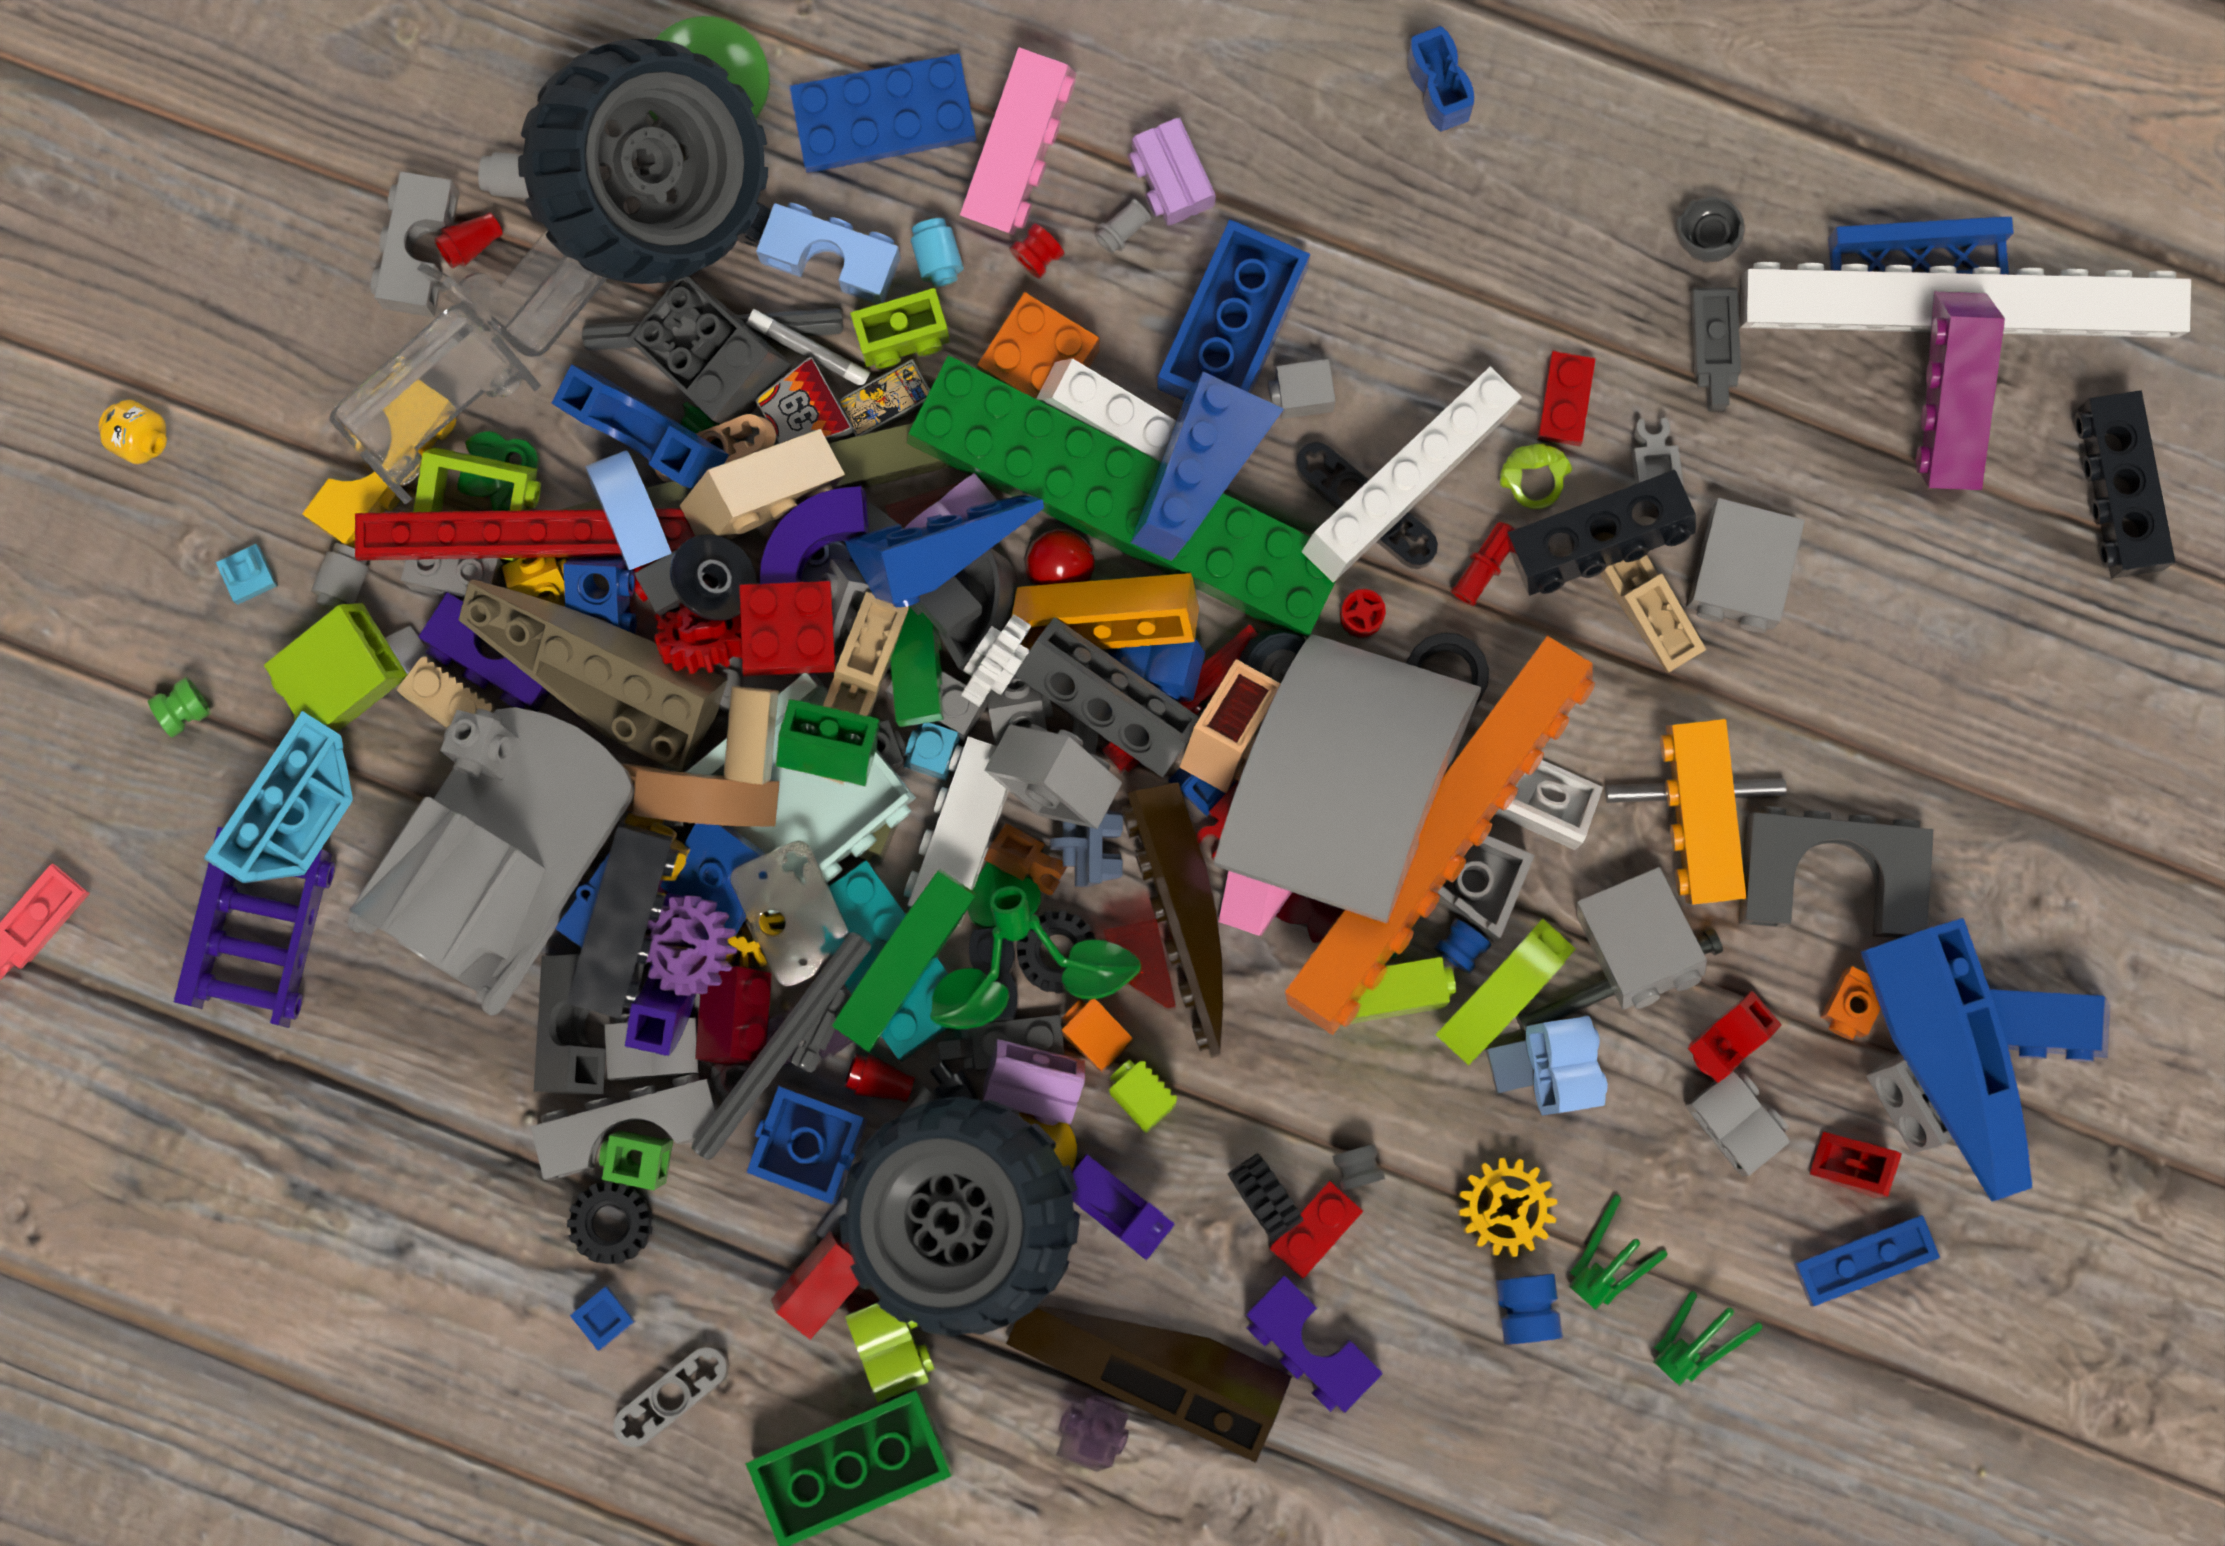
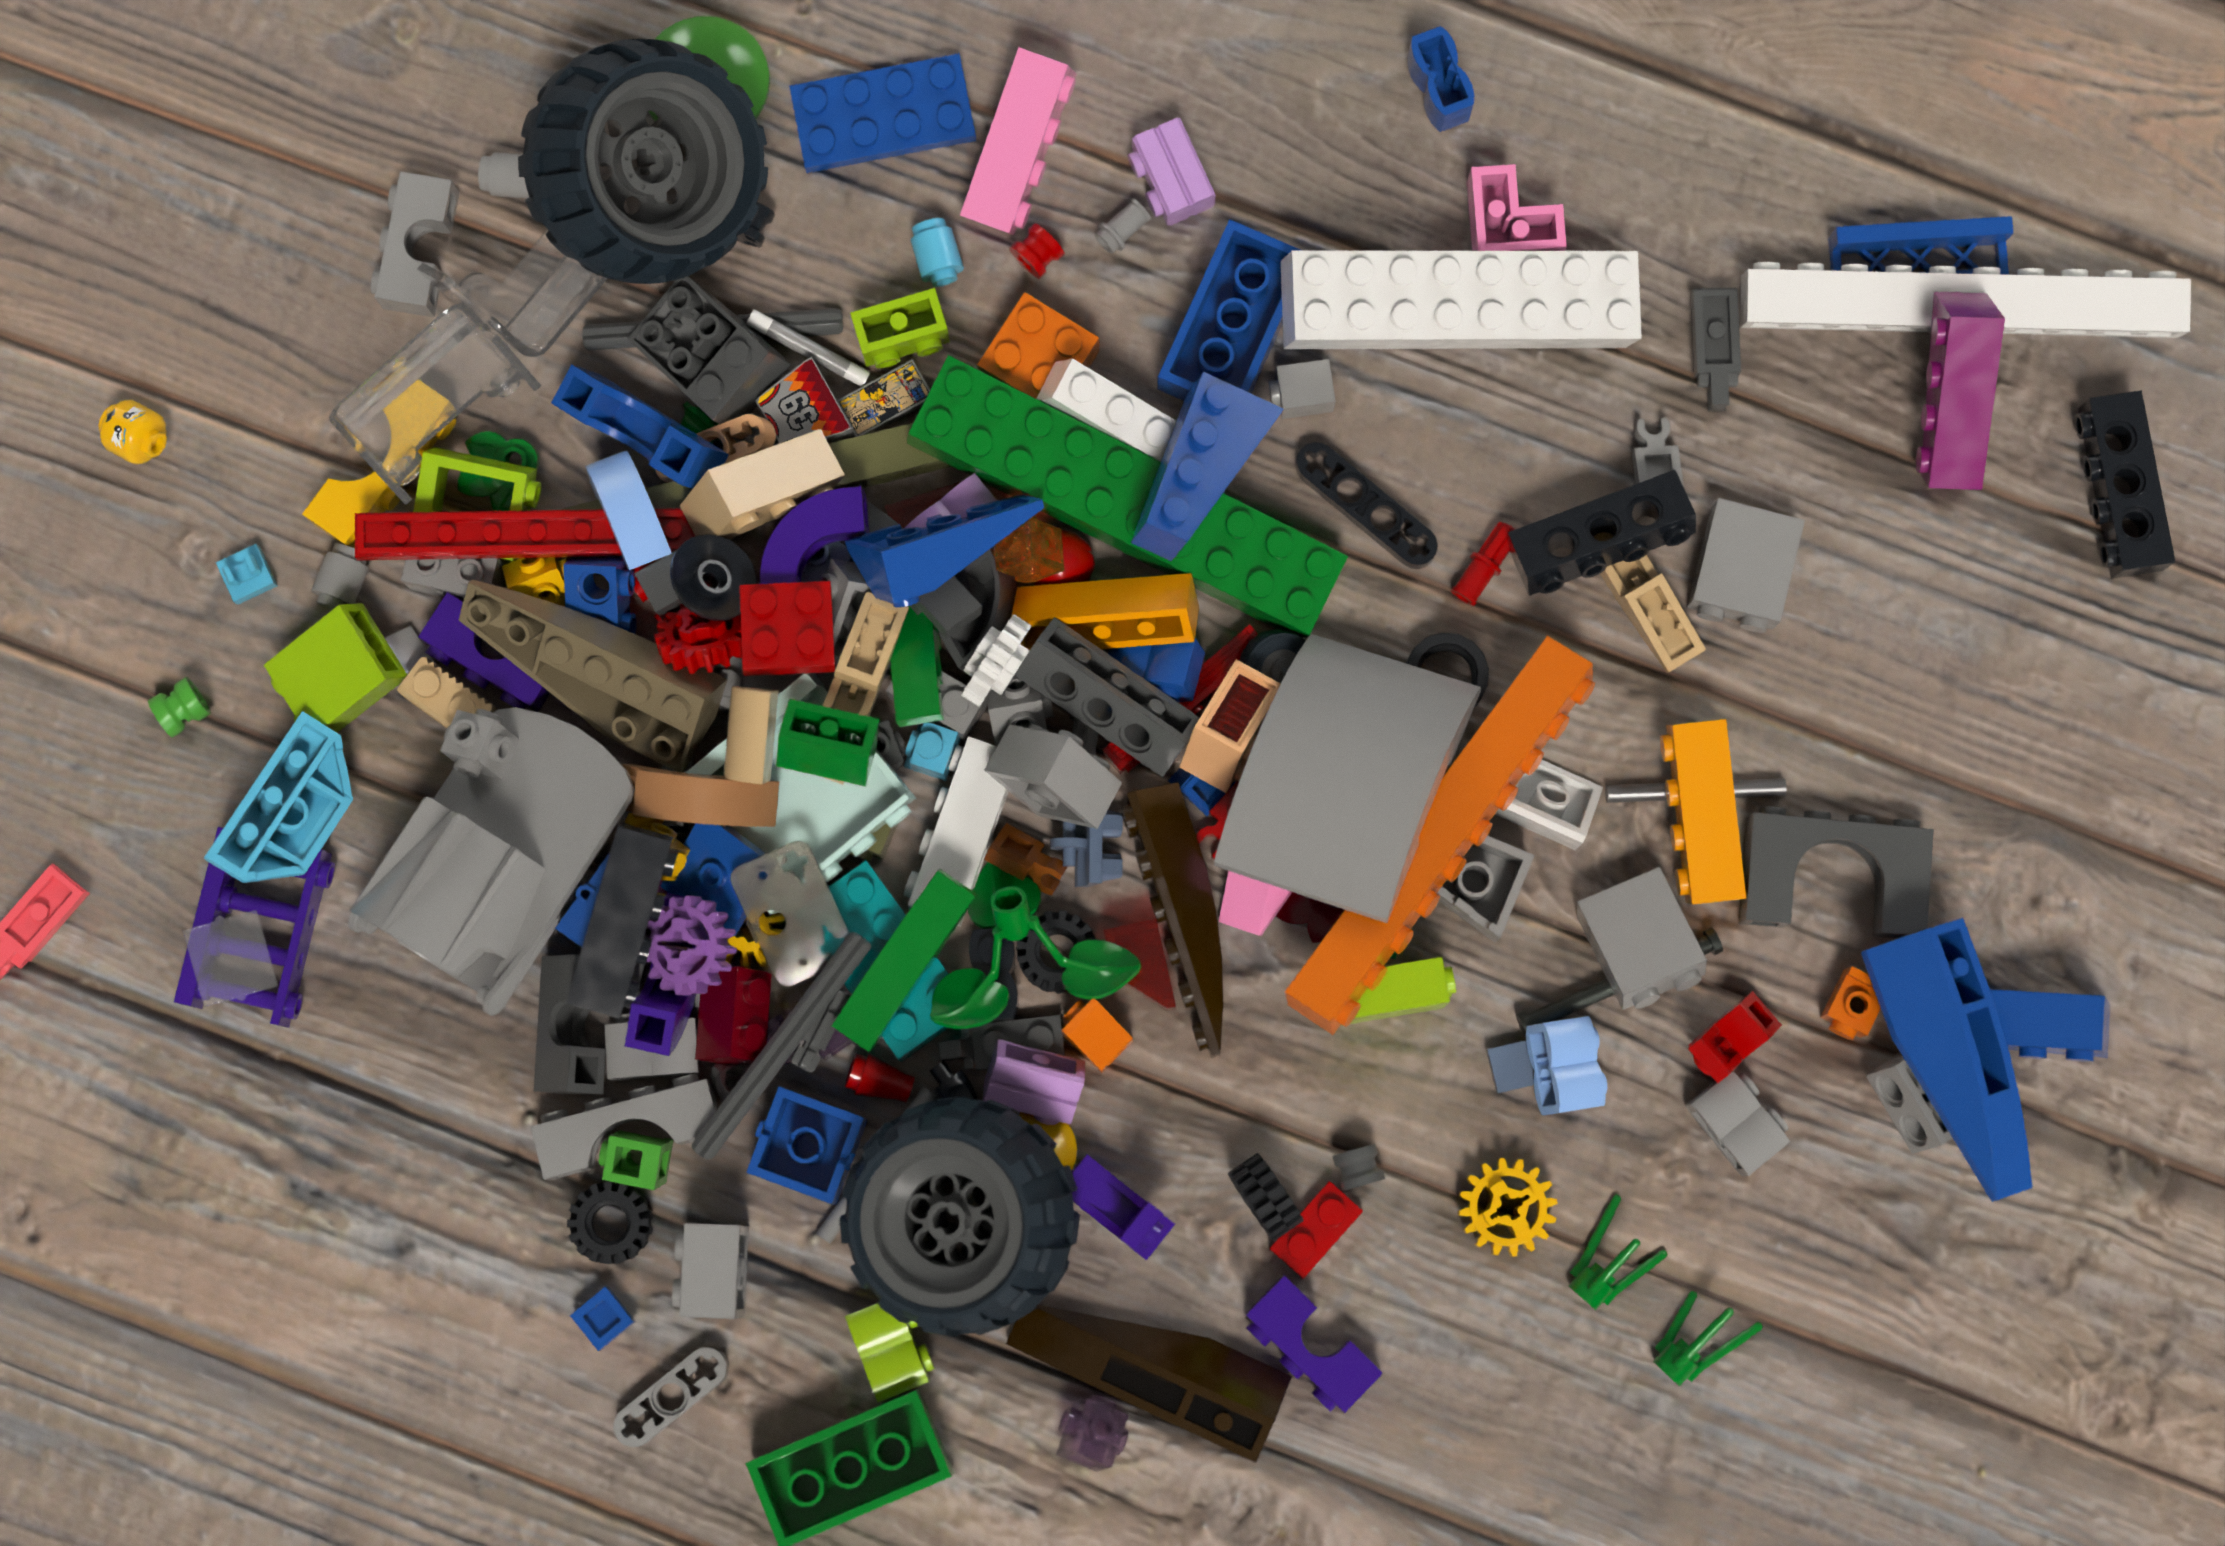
red cone [434,212,503,269] -> none
light blue arch [756,203,901,304] -> none
red brick [771,1231,859,1340] -> none
lime brick [1109,1059,1177,1133] -> none
white brick [1302,367,1522,583] -> none
red wheel [1340,589,1386,638] -> none
blue wheel [1434,919,1491,974] -> none
lime arch [1435,919,1576,1066] -> none
blue wheel [1496,1274,1563,1345] -> none
lime piece [1499,444,1572,509] -> none
red plate [1537,351,1596,447] -> none
dark grey hair [1677,196,1745,263] -> none
blue plate [1793,1215,1940,1307] -> none
red slope [1809,1132,1902,1198] -> none
none -> clear piece [183,910,278,1007]
none -> light grey brick [672,1223,749,1319]
none -> clear orange brick [993,516,1064,583]
none -> white brick [1281,251,1642,349]
none -> bright pink brick [1467,164,1567,251]

